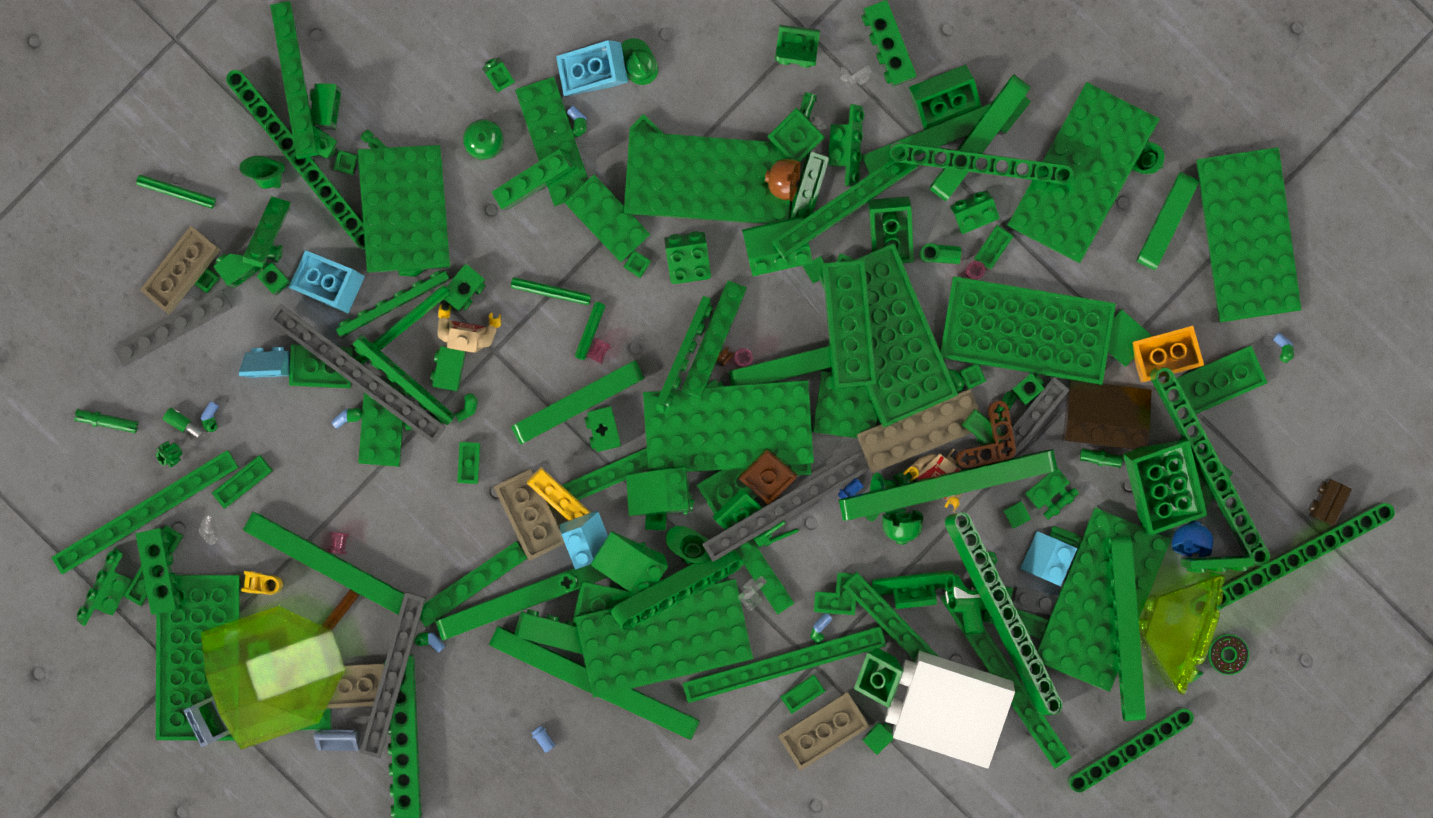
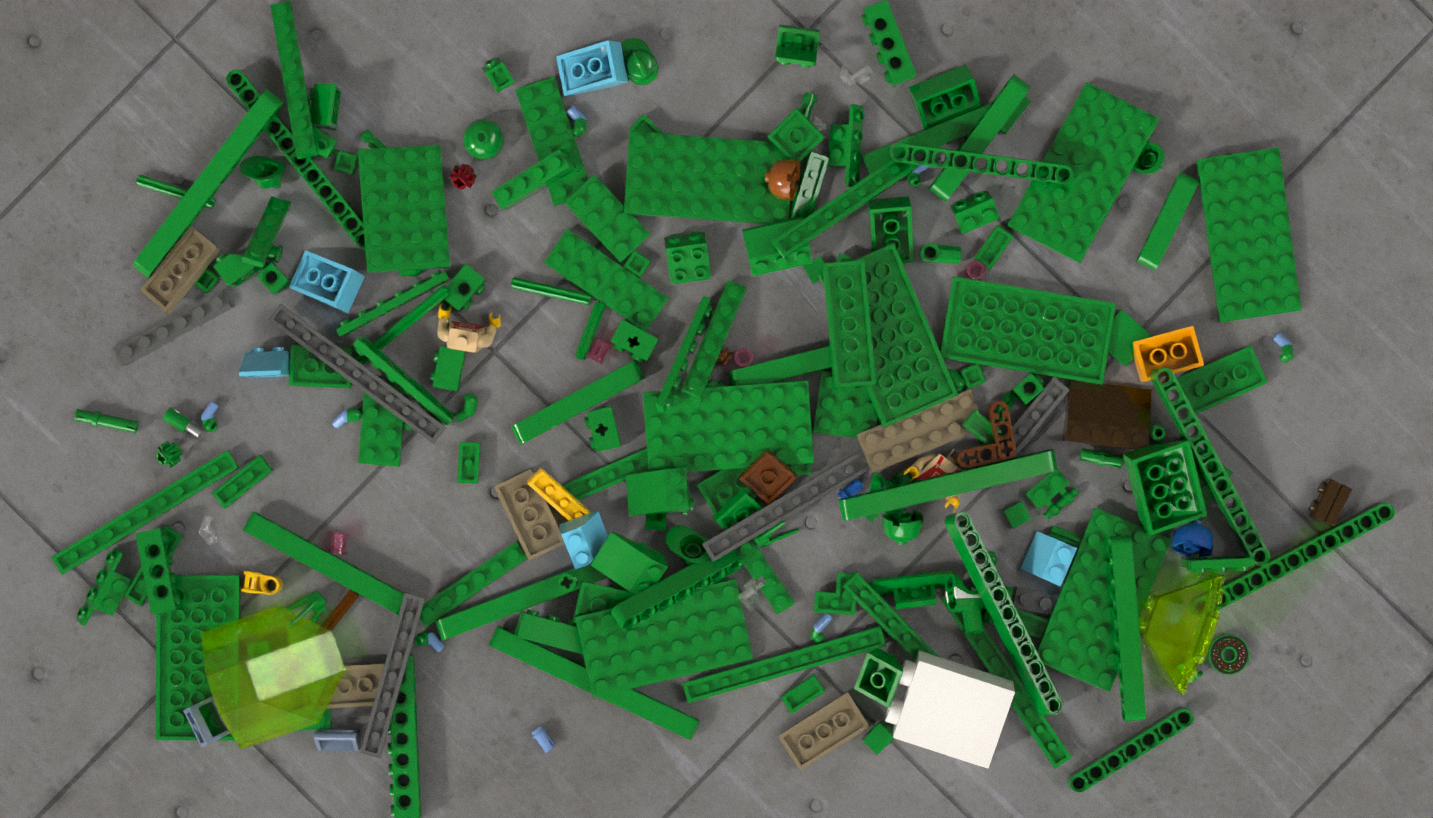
none -> green beam [132,89,284,279]
none -> green plant [277,591,328,633]
none -> dark red gear [449,164,477,189]
none -> green plate [544,229,669,332]
none -> green brick [611,319,659,363]
none -> green arm [907,165,930,187]
none -> green pin [1149,425,1166,441]

